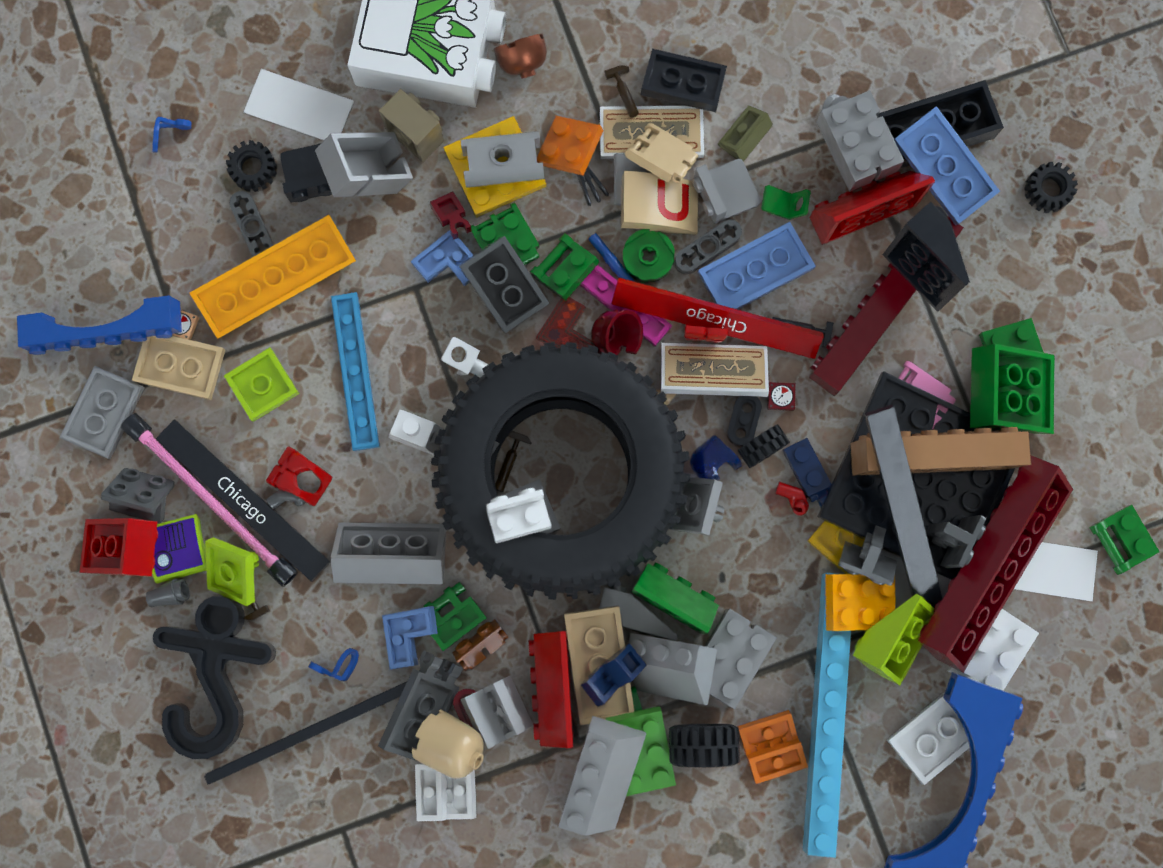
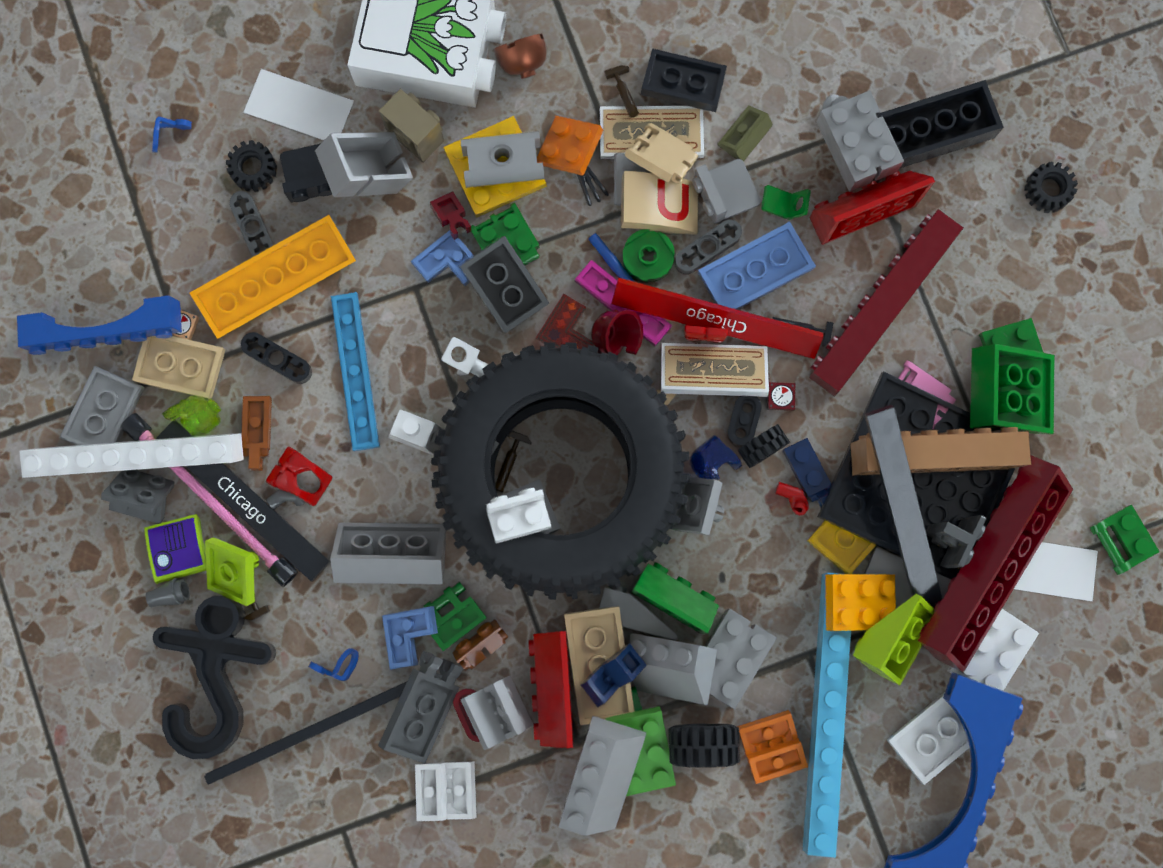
red slope [79,518,158,576] -> none
lime tile [224,347,300,422] -> none
tan cylinder [412,710,484,779] -> none
green plate [530,233,600,301] -> none
dark grey bracket [838,526,897,586] -> none
black slope [882,202,970,312] -> none
medium blue plate [894,106,1000,225] -> none
none -> white brick [19,433,244,478]
none -> clear neon green head [162,395,221,436]
none -> black beam [241,332,312,384]
none -> dark orange hinge [241,396,272,471]

